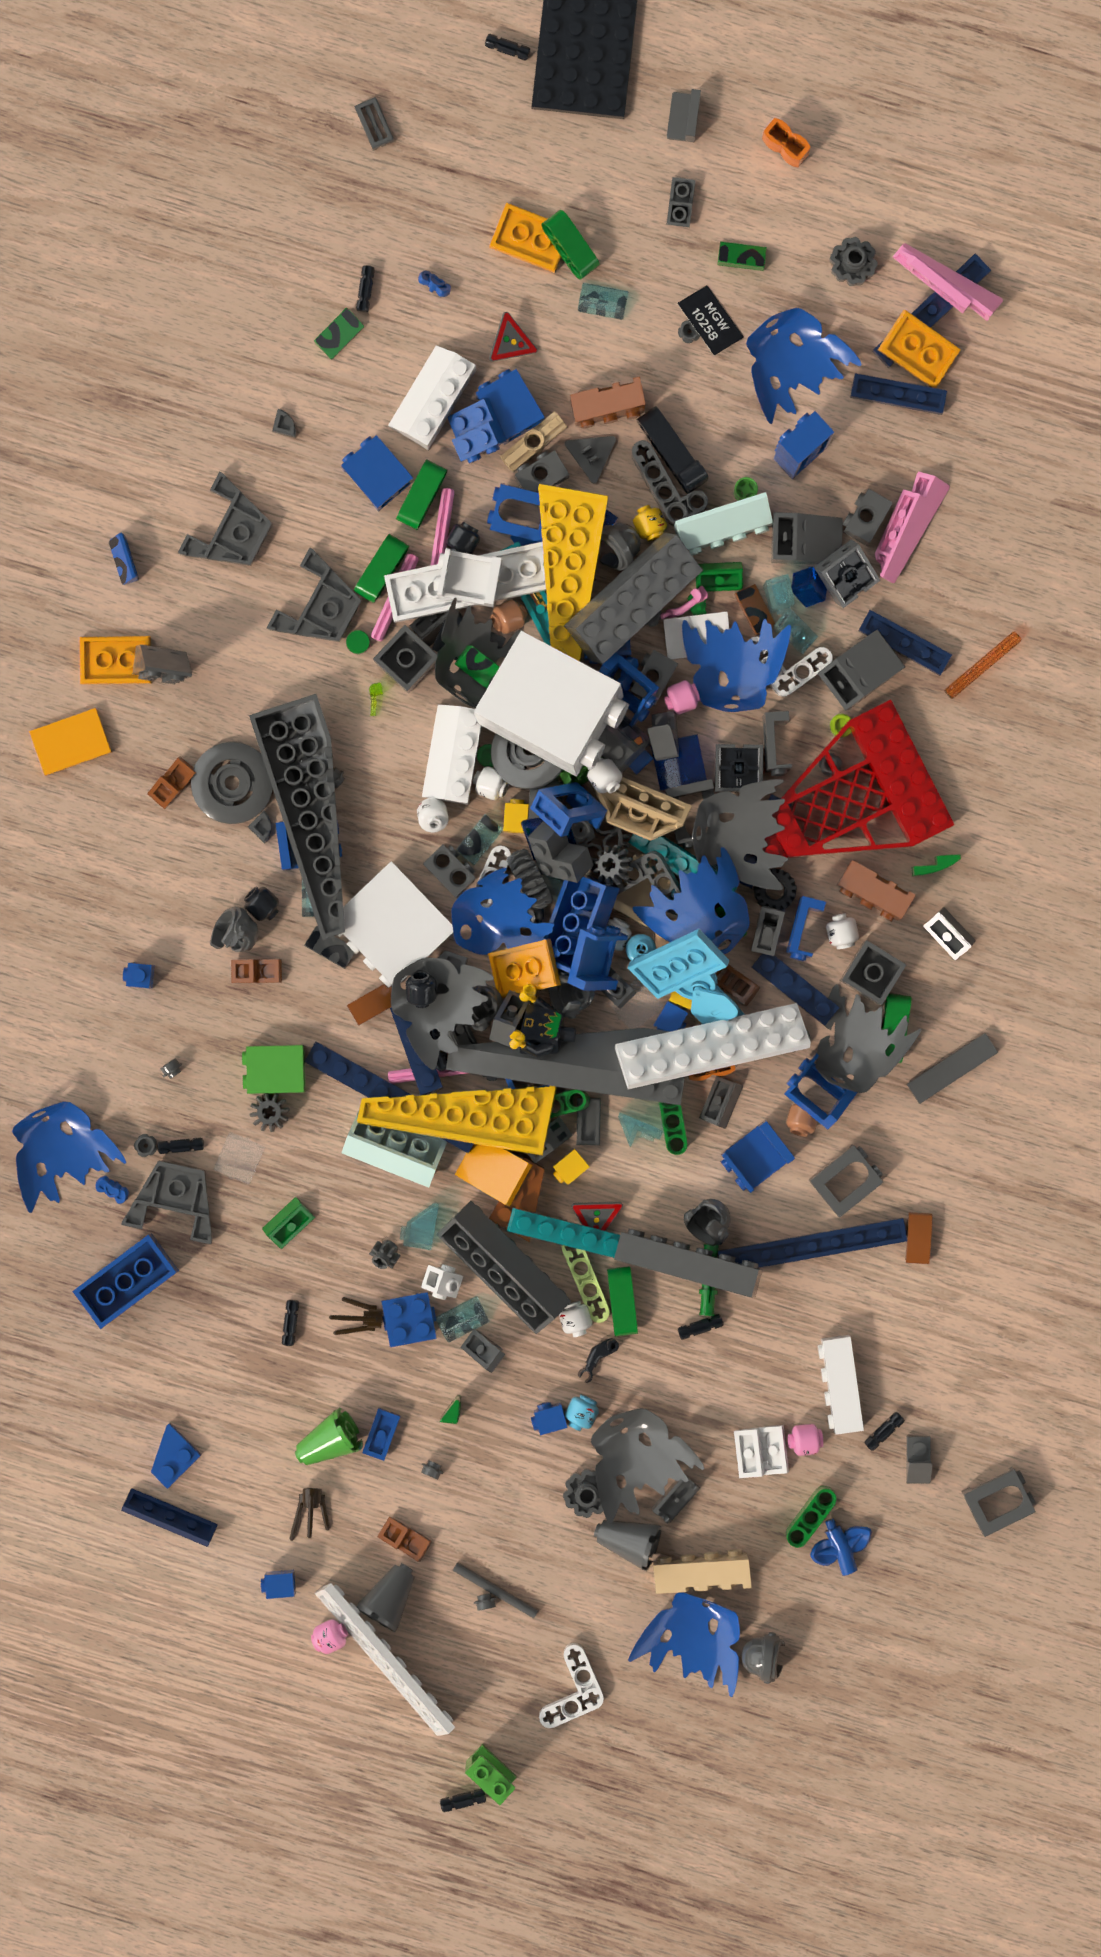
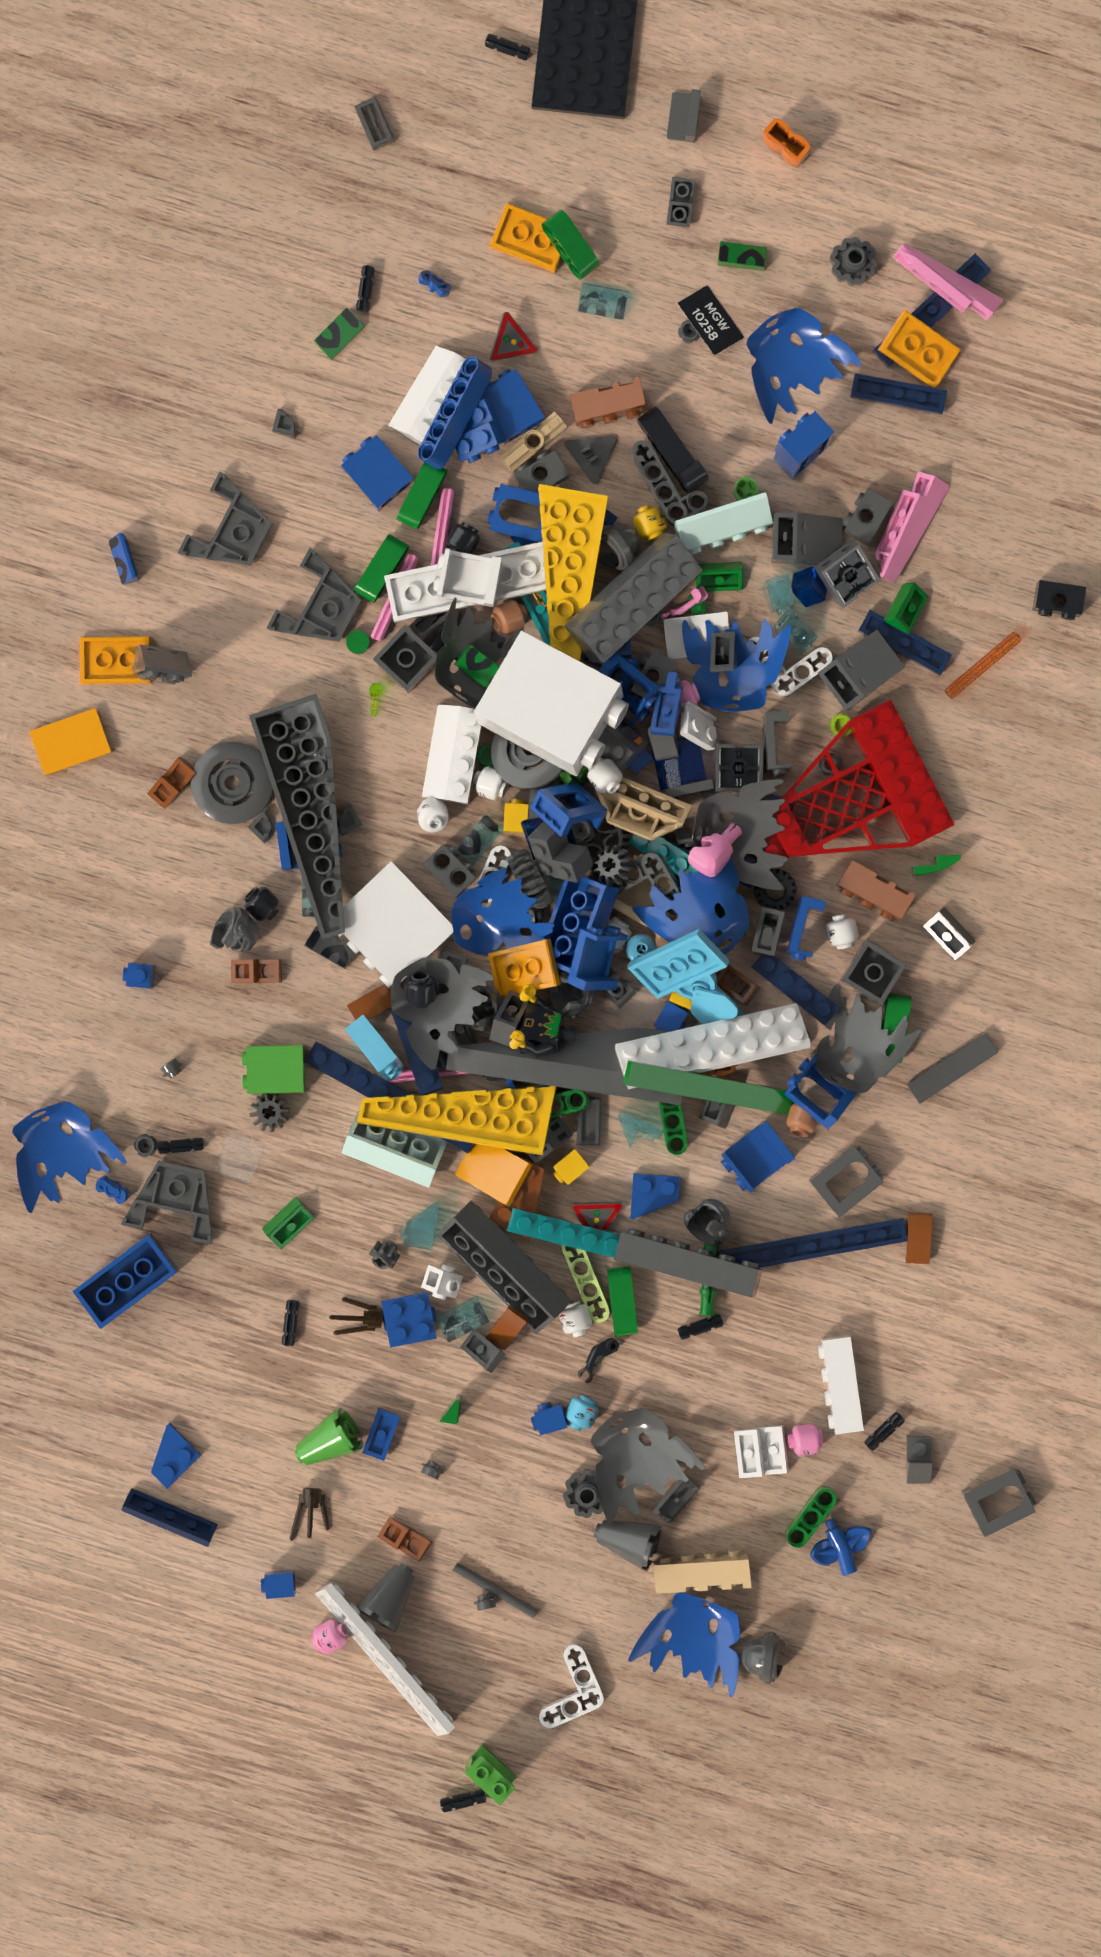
dark grey plate [333,767,345,789] -> none
dark orange slope [734,584,776,636] -> none
none -> dark grey tile [339,804,362,836]
none -> medium azure window [345,1015,405,1081]
none -> blue beam [418,356,492,469]
none -> dark orange slope [486,1305,529,1350]
none -> green tile [623,1060,792,1115]
none -> blue wing [630,1173,680,1219]
none -> blue hinge [650,672,683,736]
none -> white plate [680,701,717,751]
none -> bright pink piece [688,823,742,877]
none -> dark grey slope [710,631,738,672]
none -> green slope [884,582,929,634]
none -> black brick [1032,580,1086,620]

